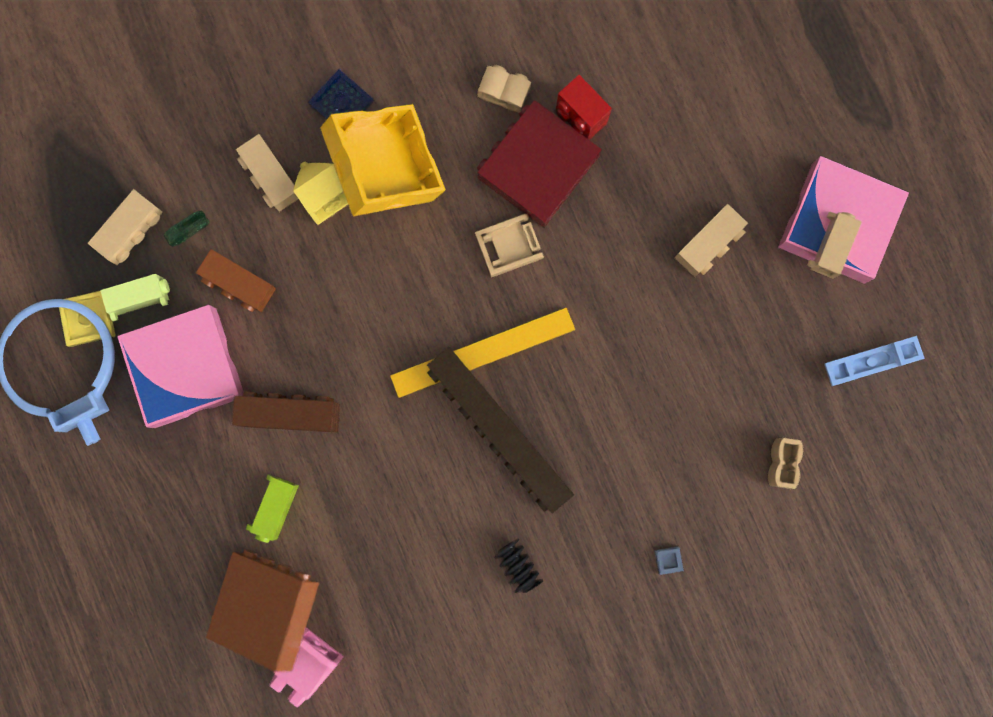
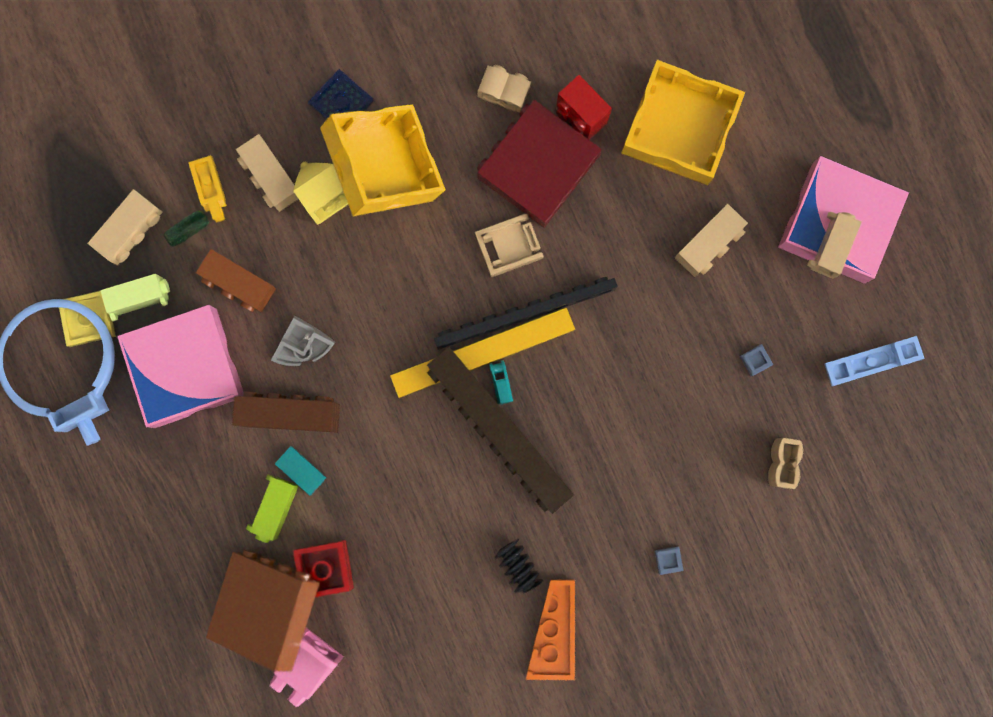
none -> yellow hinge [189,155,226,223]
none -> light grey brick [271,316,335,366]
none -> teal tile [275,446,327,496]
none -> red brick [293,540,354,597]
none -> black plate [434,277,618,350]
none -> teal bar [489,360,513,405]
none -> orange wing [526,579,575,680]
none -> yellow tile [622,60,745,185]
none -> sand blue tile [740,344,773,377]

